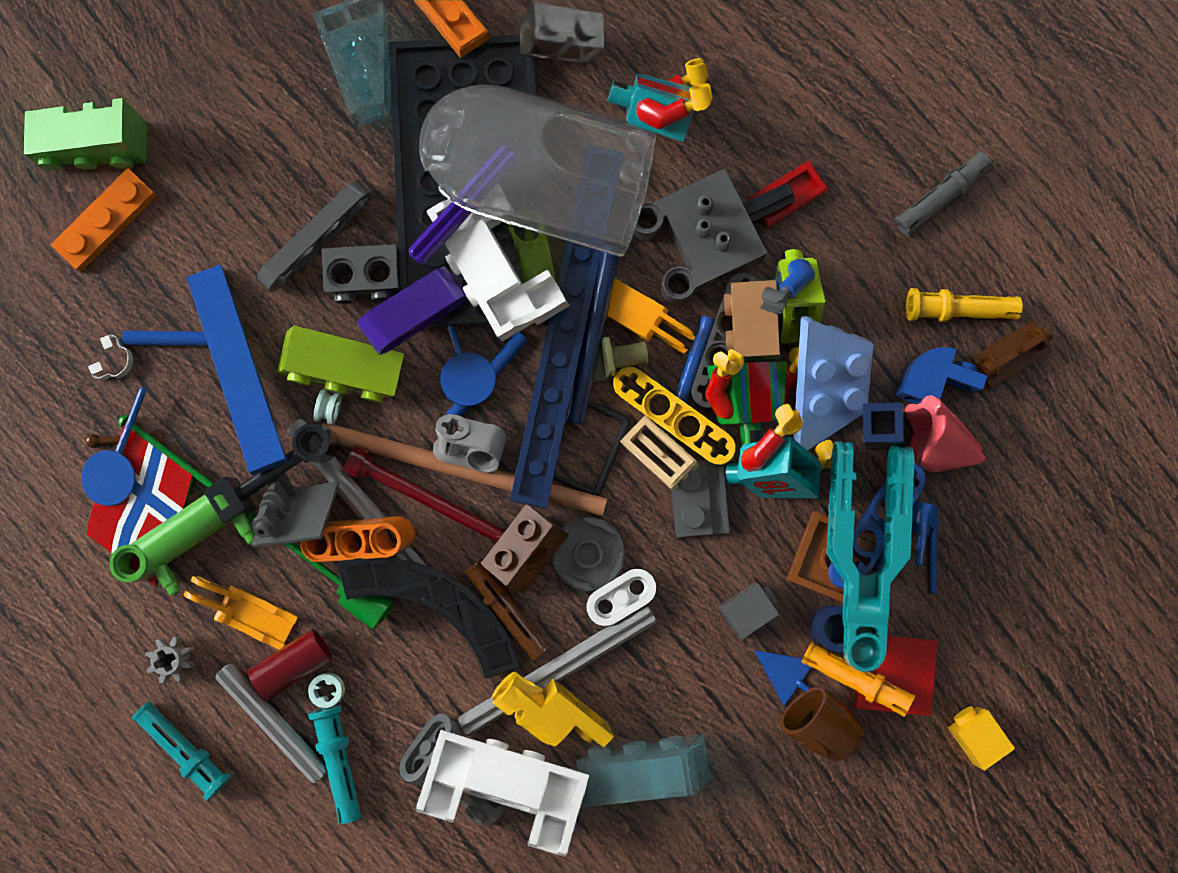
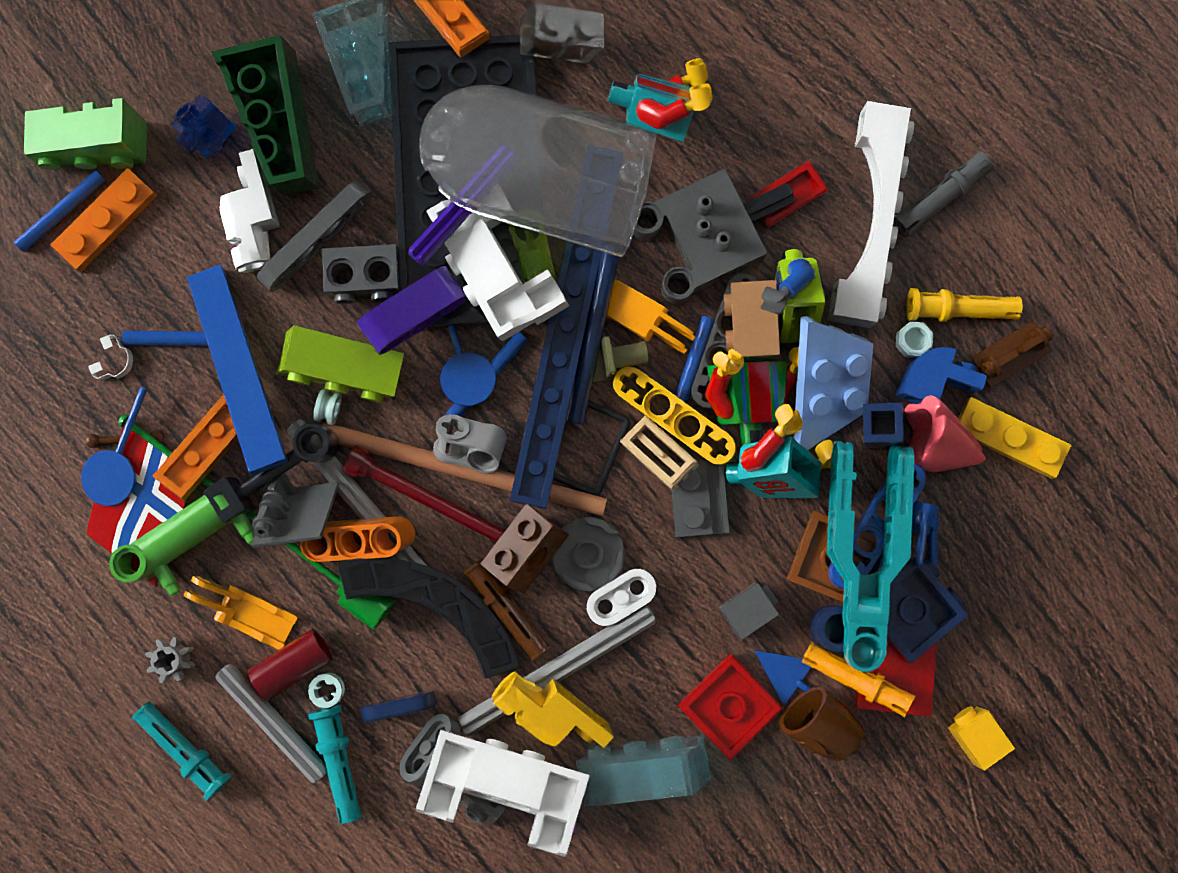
none -> blue piece [14,170,107,253]
none -> orange plate [153,394,238,501]
none -> clear blue brick [170,93,237,159]
none -> dark green wedge [211,35,319,196]
none -> white plate [220,149,280,273]
none -> dark blue tile [361,690,437,722]
none -> red tile [677,653,784,761]
none -> white arch [827,101,914,328]
none -> dark blue plate [887,557,968,664]
none -> light aqua tile [896,322,933,358]
none -> yellow plate [958,397,1071,479]

